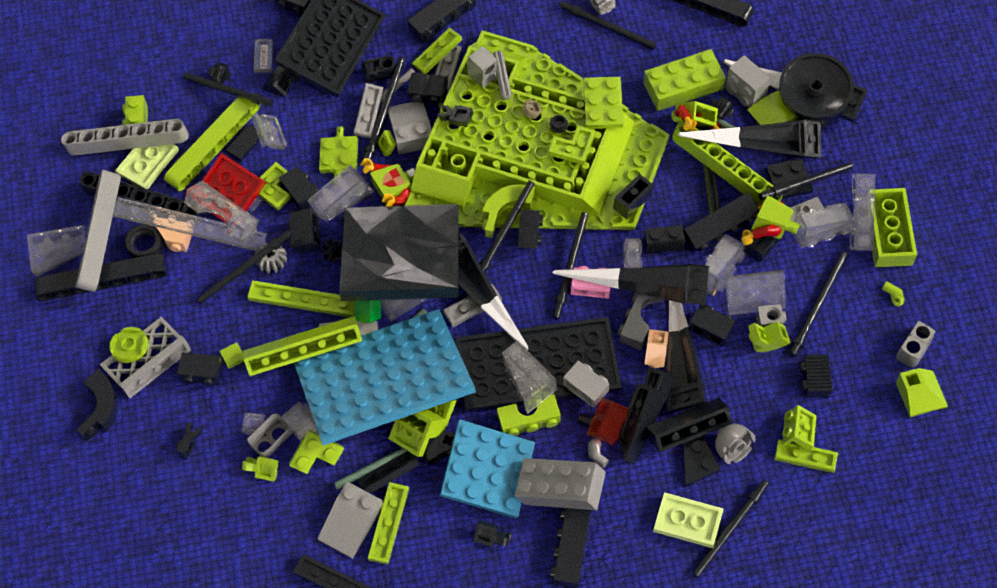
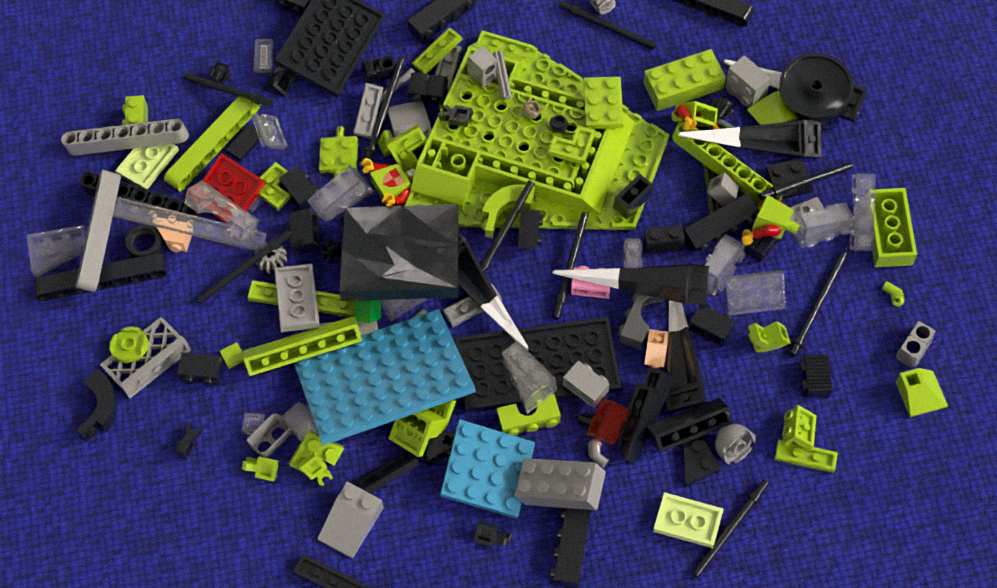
sand green bar [334,448,407,490] -> none
lime plate [368,482,409,565] -> none
light grey brick [755,304,786,327] -> none
none -> light grey tile [274,264,320,332]
none -> lime plate [298,452,333,486]
none -> lime plate [386,124,427,172]
none -> light grey brick [707,172,739,206]

